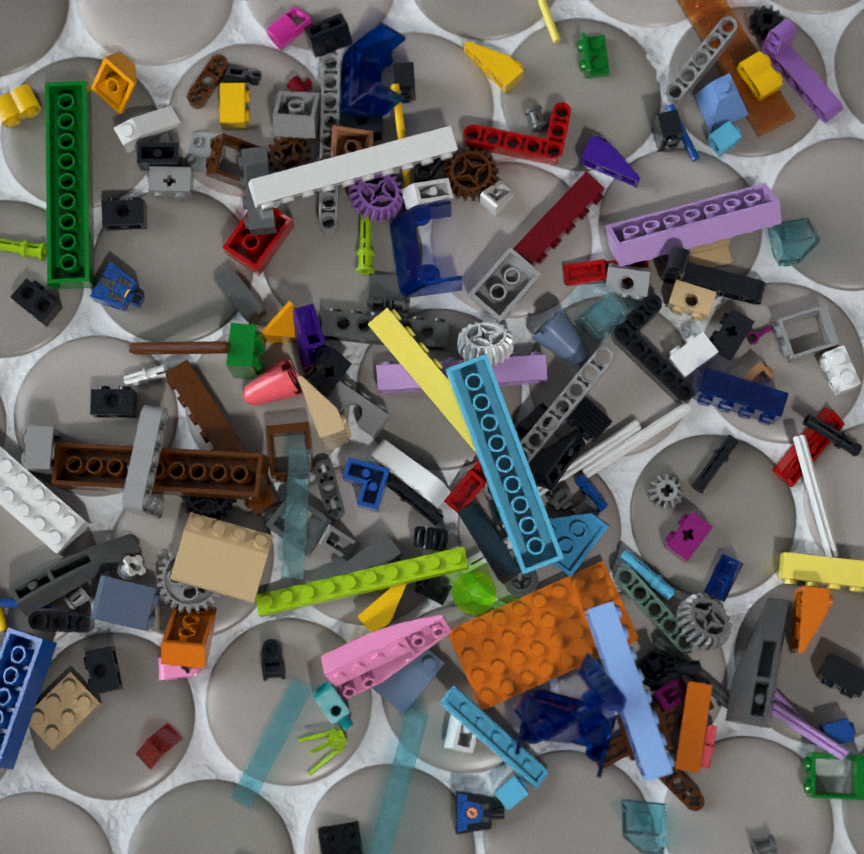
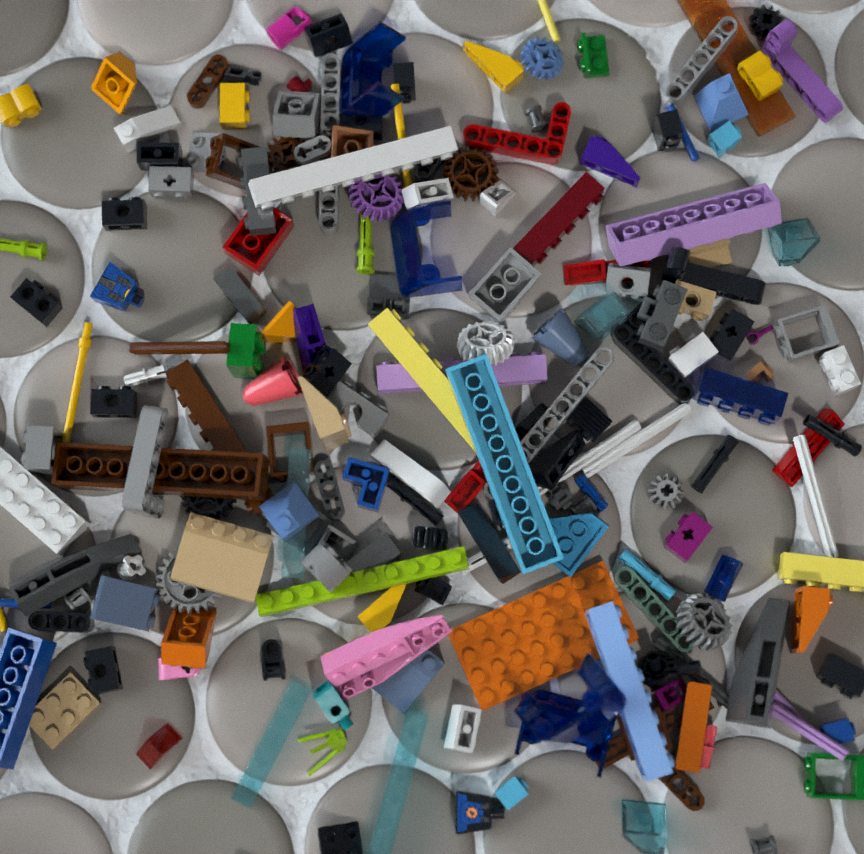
green brick [45,81,95,290] -> none
dark grey brick [321,308,449,352] -> none
medium azure tile [439,686,550,789] -> none
clear neon green brick [453,571,496,616] -> none
dark grey gear [504,563,538,597] -> none
none -> yellow bar [62,322,93,443]
none -> medium blue slope [259,481,319,542]
none -> light grey beam [294,135,332,165]
none -> light grey brick [300,541,352,593]
none -> medium blue gear [520,36,564,81]
none -> dark grey piece [637,280,688,351]

